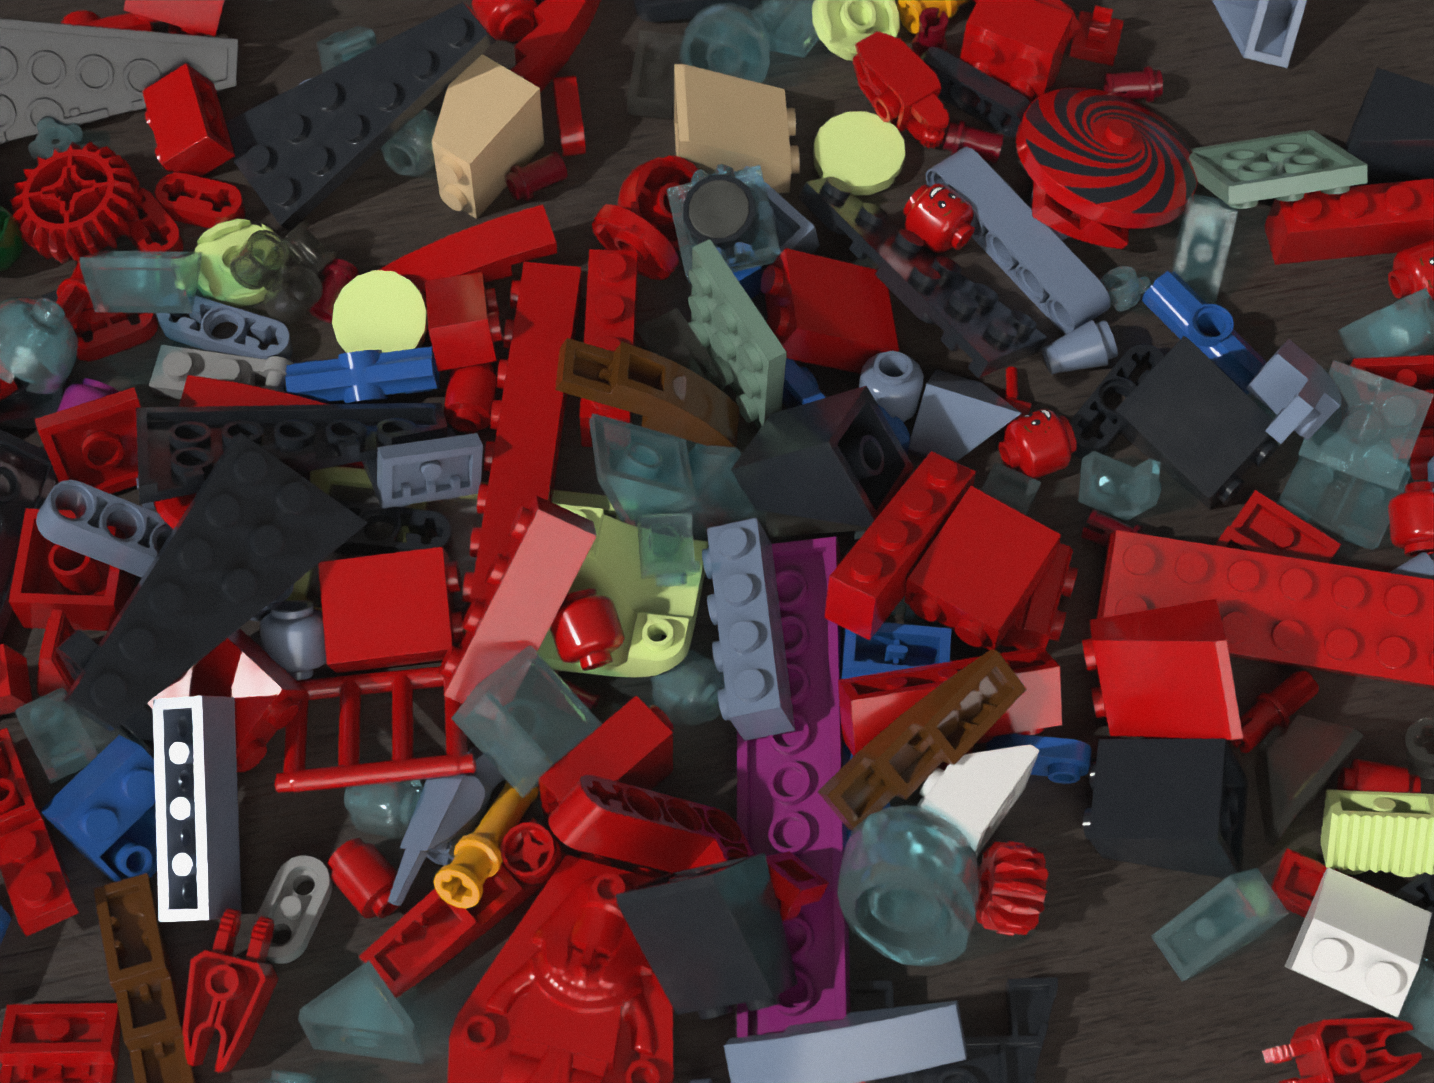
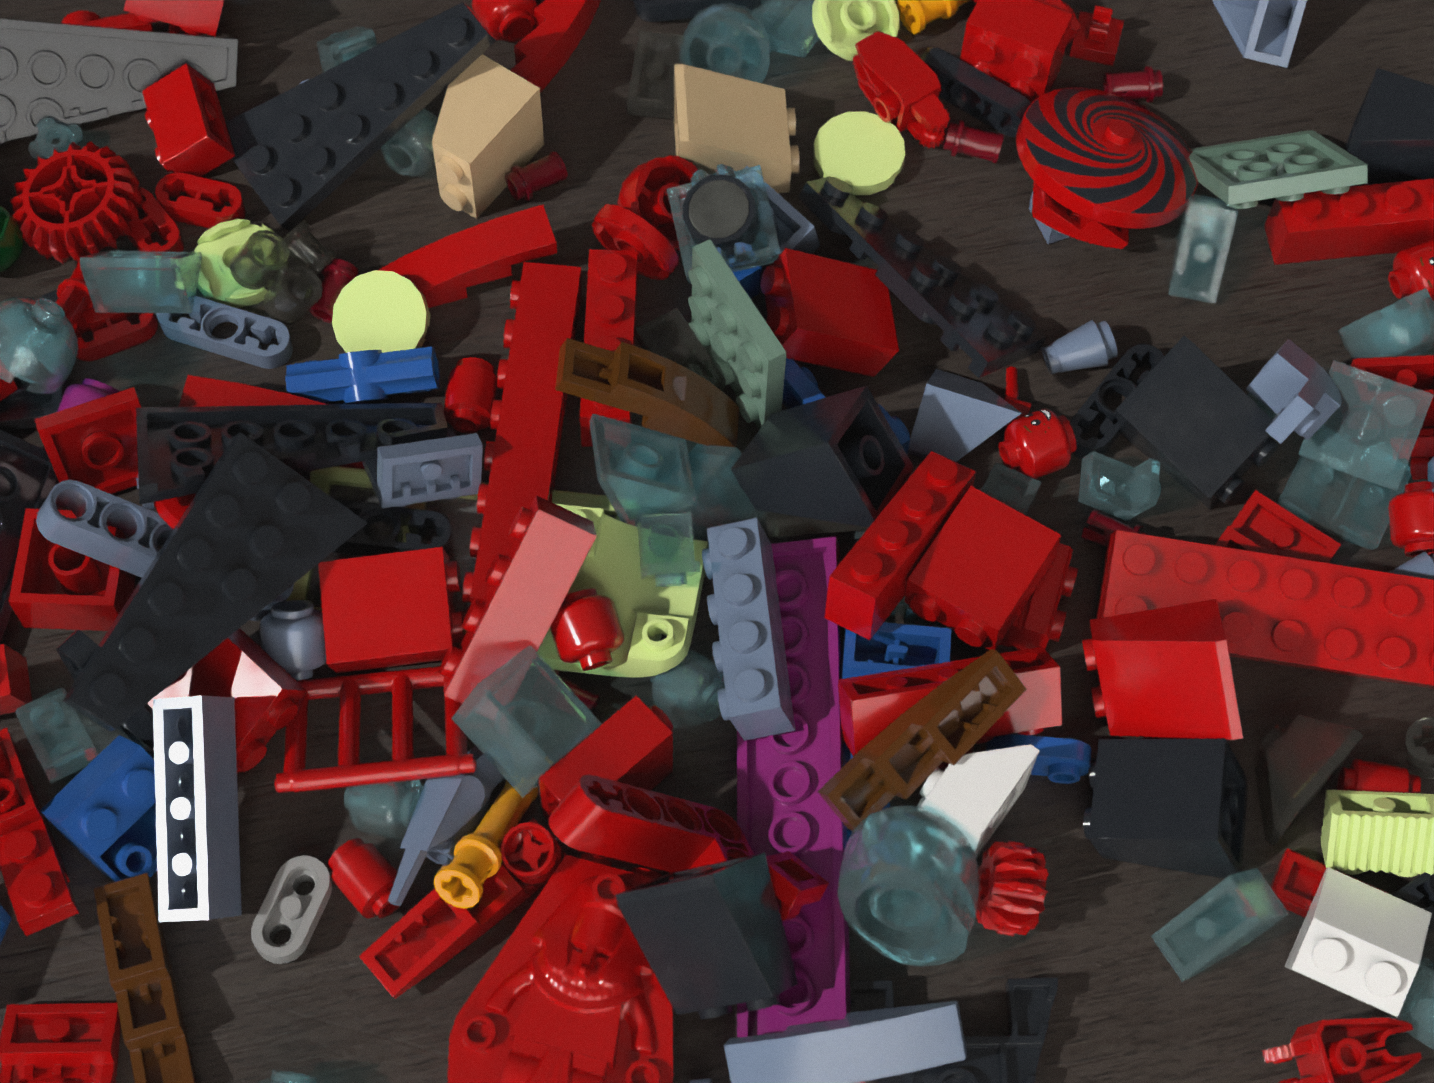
red slope [36,609,75,700] -> none
light grey plate [149,345,294,400] -> none
red hinge [183,908,279,1073] -> none
clear light blue slope [298,961,425,1064] -> none
red brick [425,271,503,371] -> none
red beam [553,75,586,156] -> none
sand blue head [859,351,924,422] -> none
red head [903,183,975,254] -> none
dark red pin [912,7,949,57] -> none
sand blue beam [926,147,1111,334] -> none
clear light blue plate [1100,266,1151,311] -> none
blue piece [1142,271,1267,397] -> none
red axle [1229,670,1319,753] -> none

